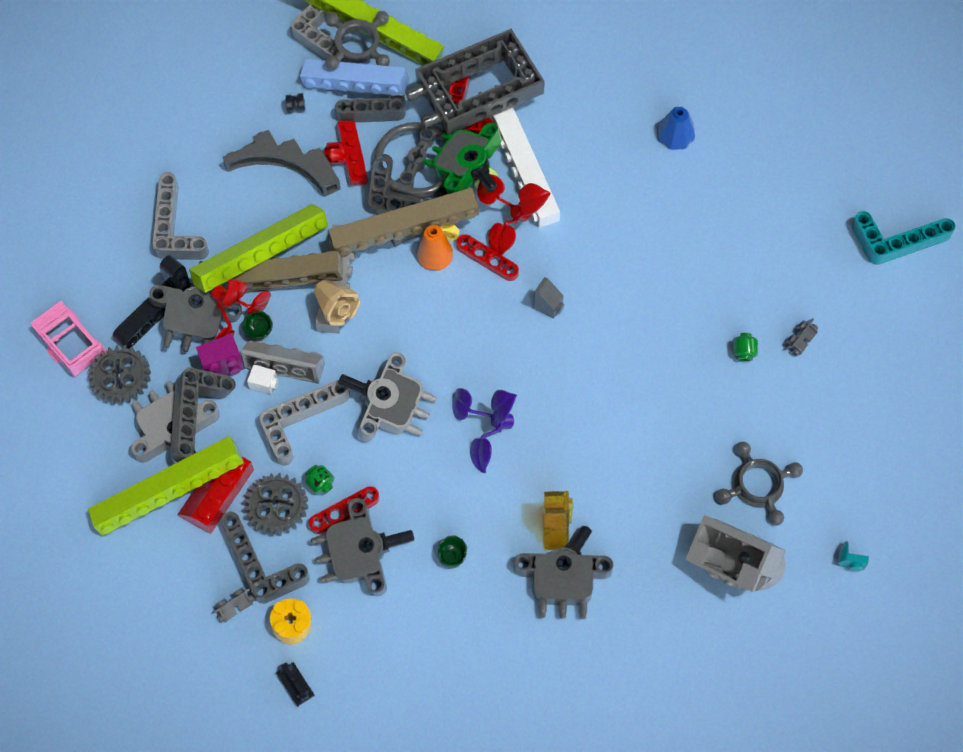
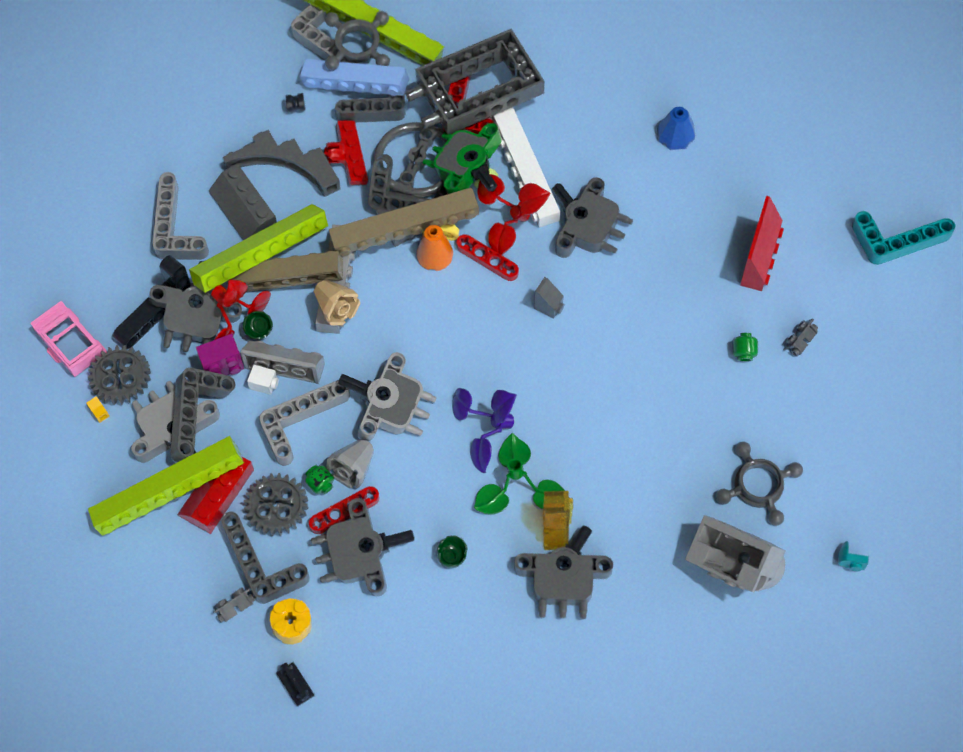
none -> yellow piece [86,396,110,423]
none -> dark grey slope [209,163,277,240]
none -> light grey cone [327,440,374,488]
none -> green plant [474,433,568,514]
none -> piece [552,177,633,258]
none -> red slope [740,196,784,291]

